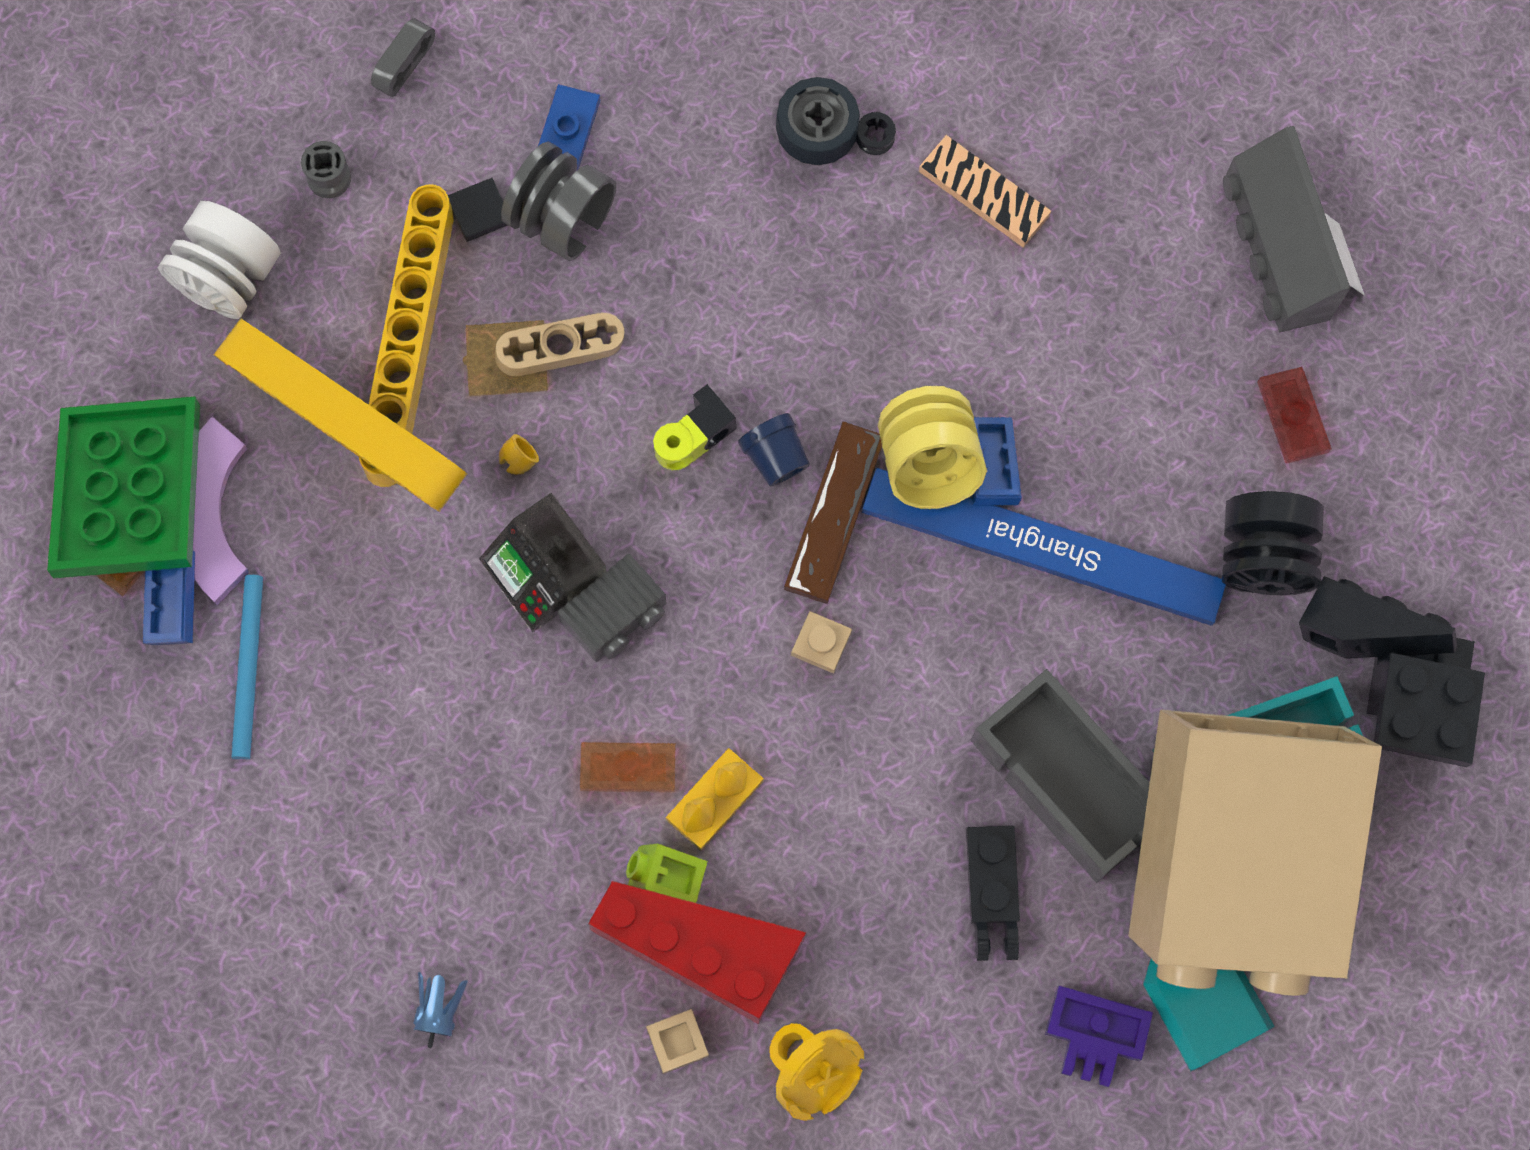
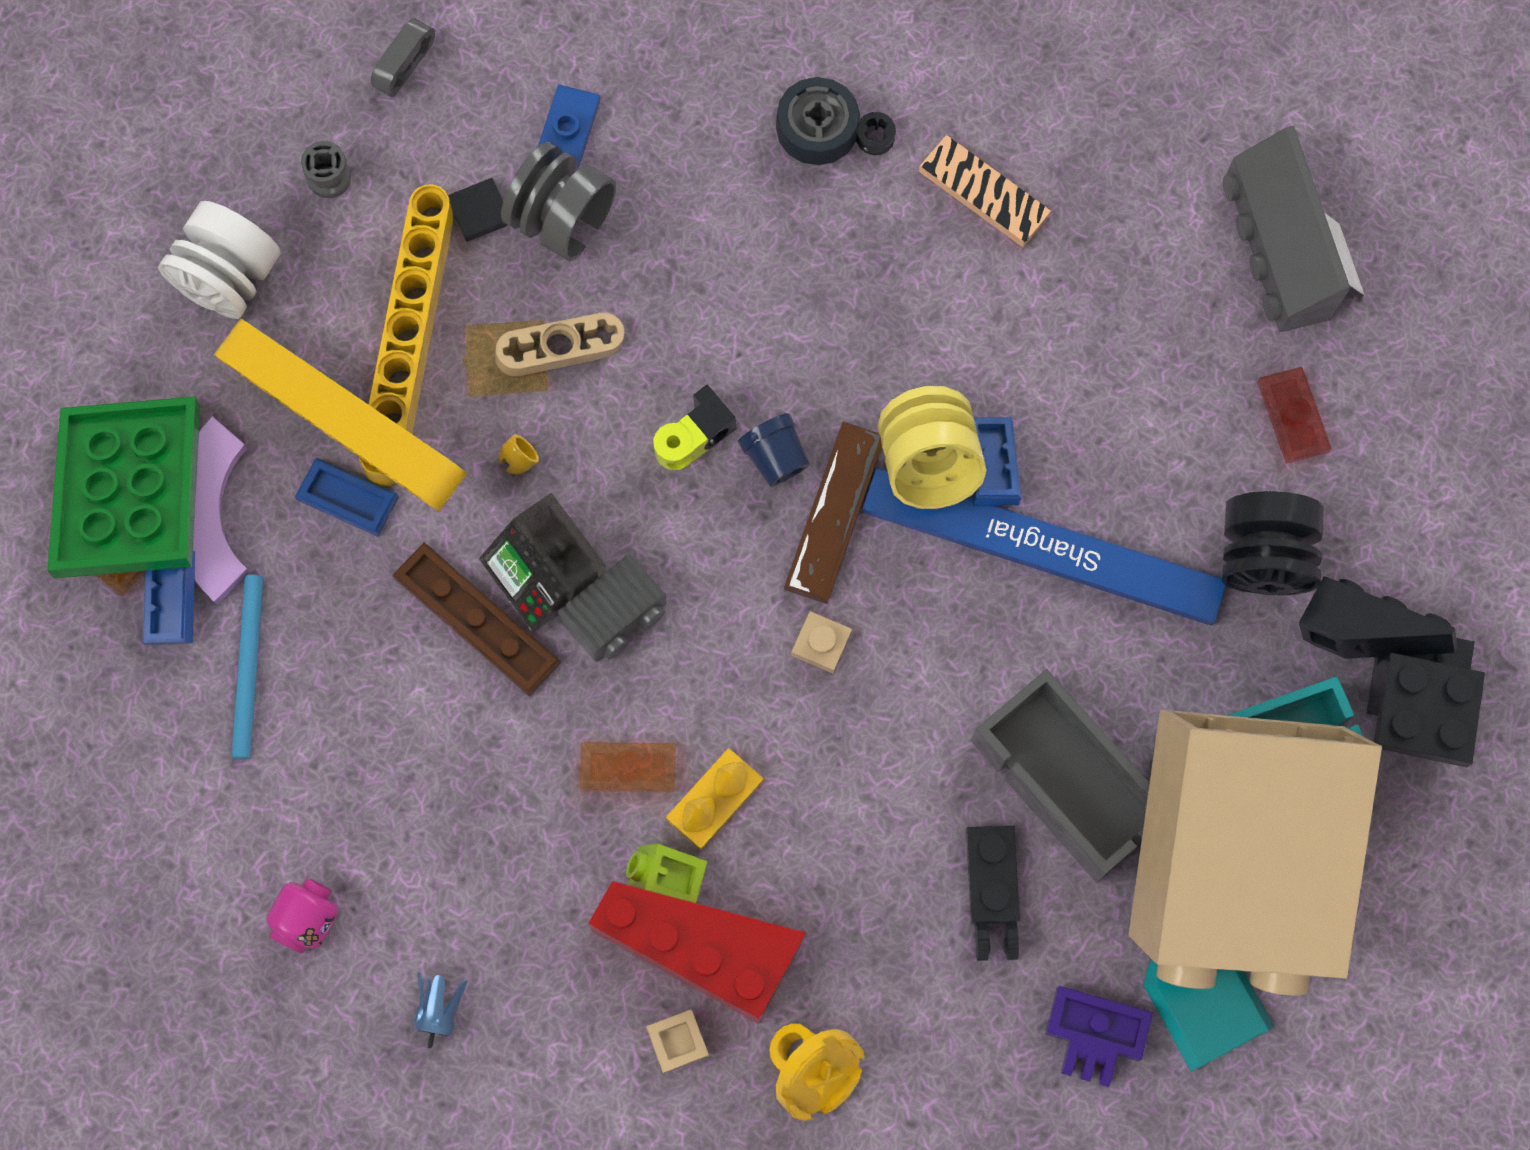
none -> dark pink head [266,877,339,953]
none -> blue tile [295,458,399,537]
none -> reddish brown tile [392,542,561,697]

